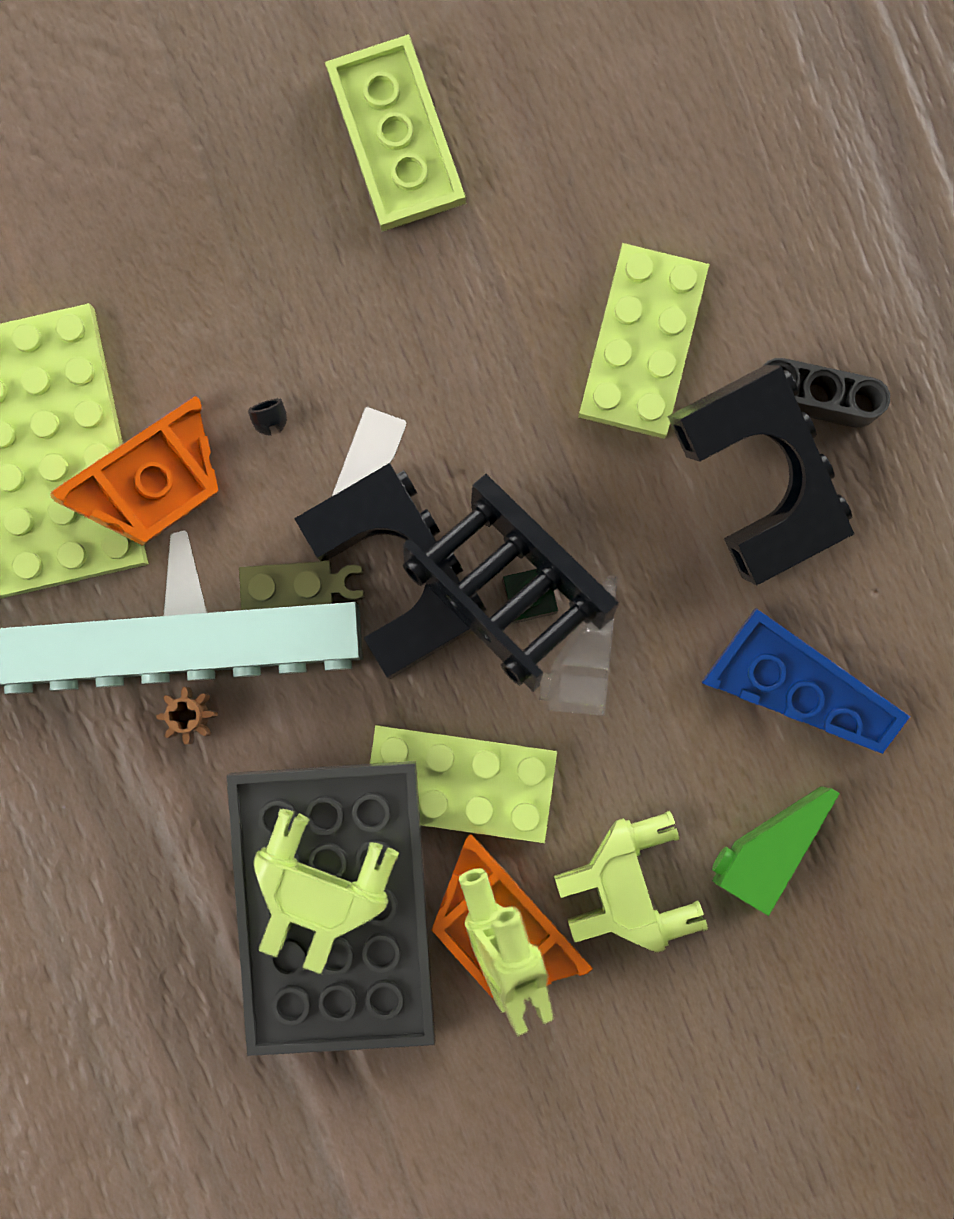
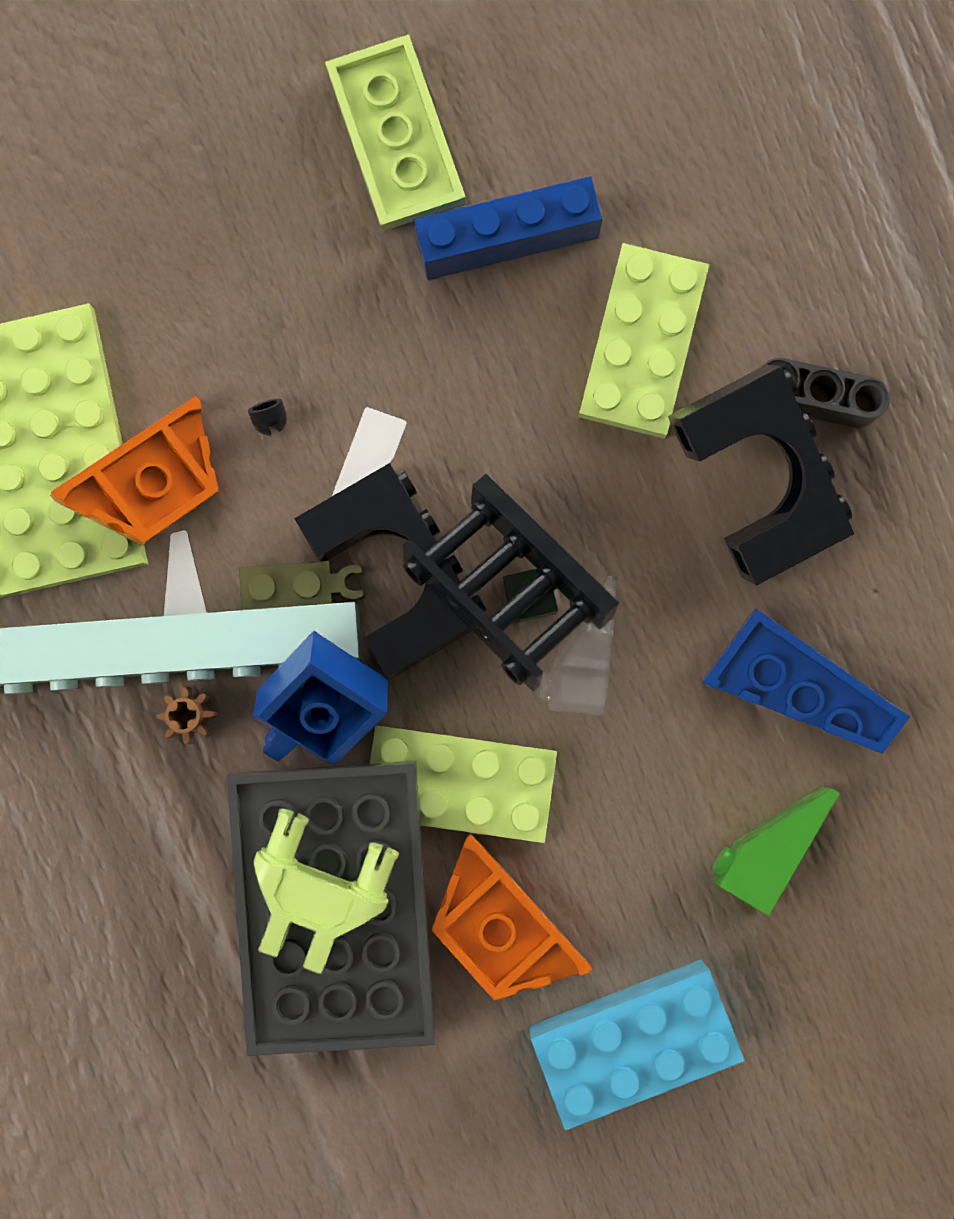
yellowish green connector [459,868,554,1036] -> none
yellowish green connector [554,811,708,952] -> none
none -> blue hinge [253,631,388,764]
none -> blue brick [414,176,603,280]
none -> medium azure brick [529,959,745,1131]

